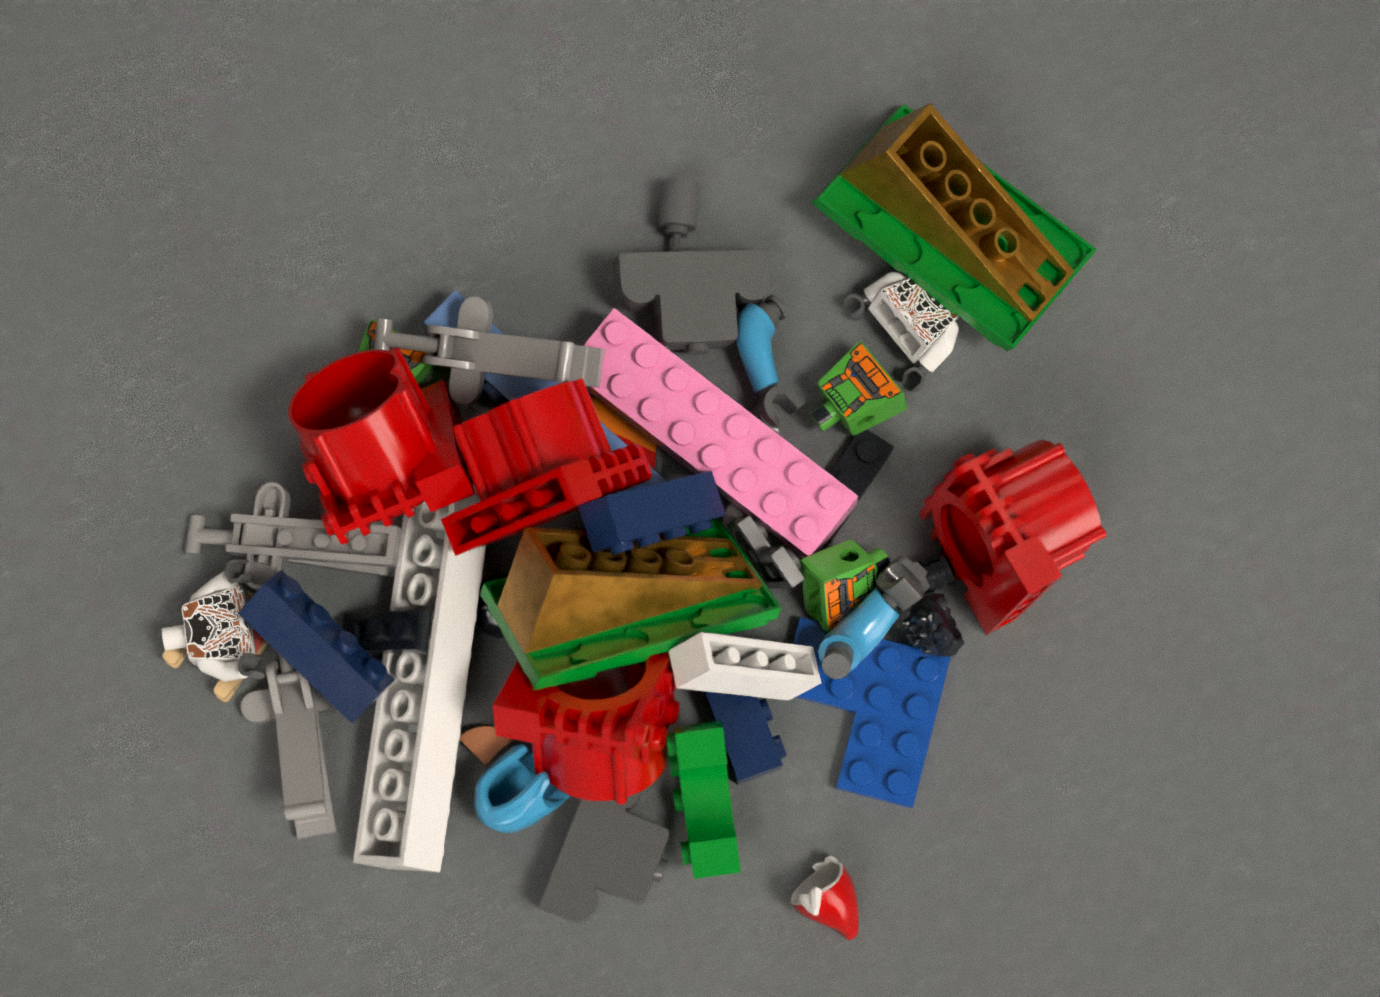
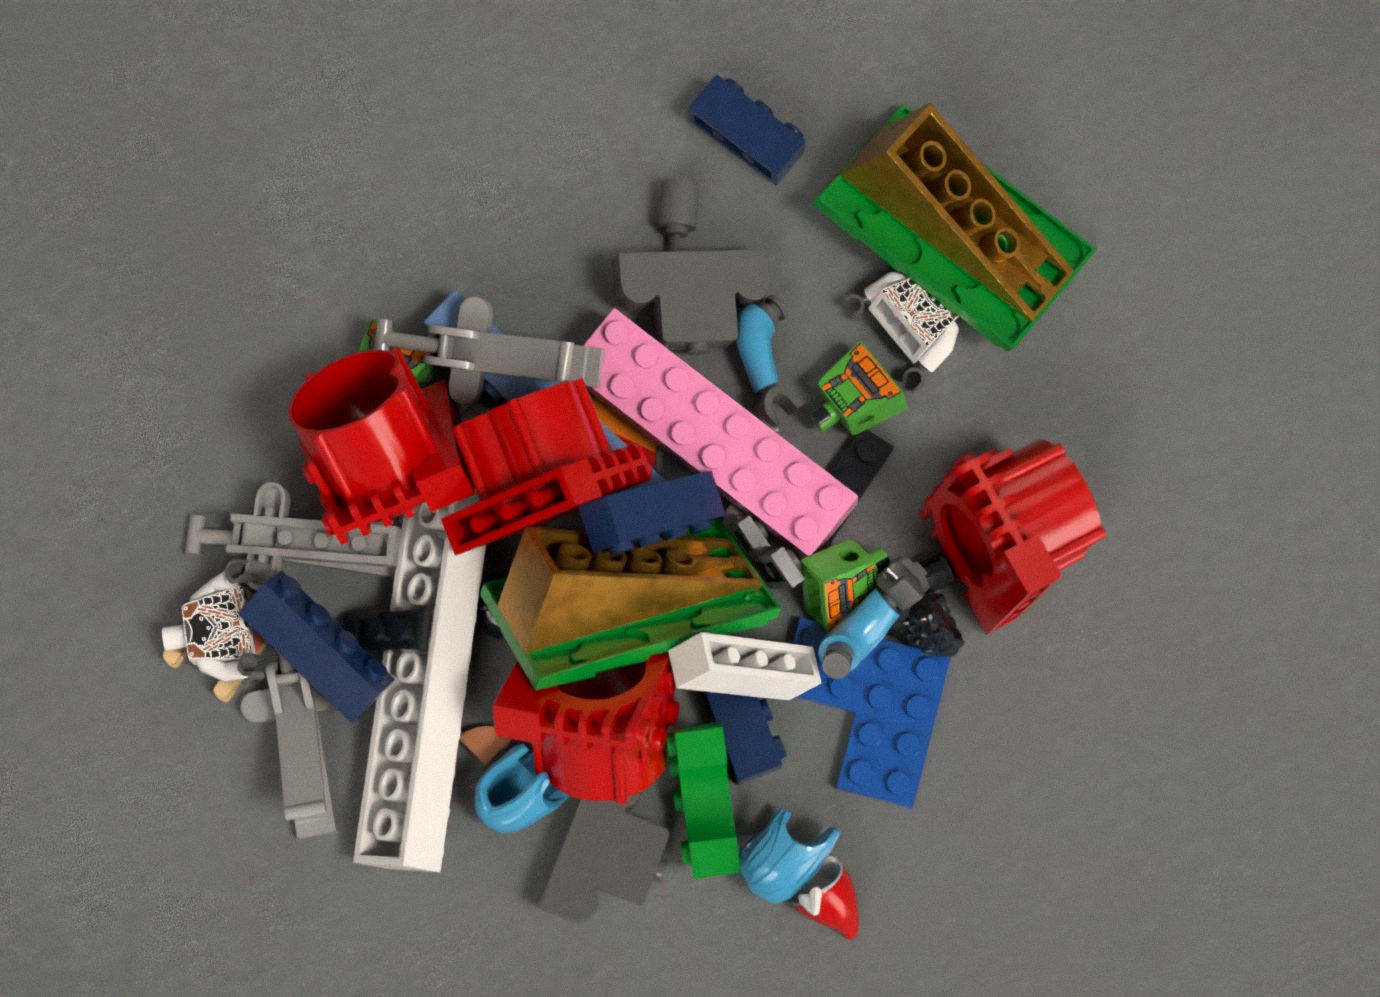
none -> dark blue brick [688,74,806,186]
none -> dark azure hair [739,808,841,903]

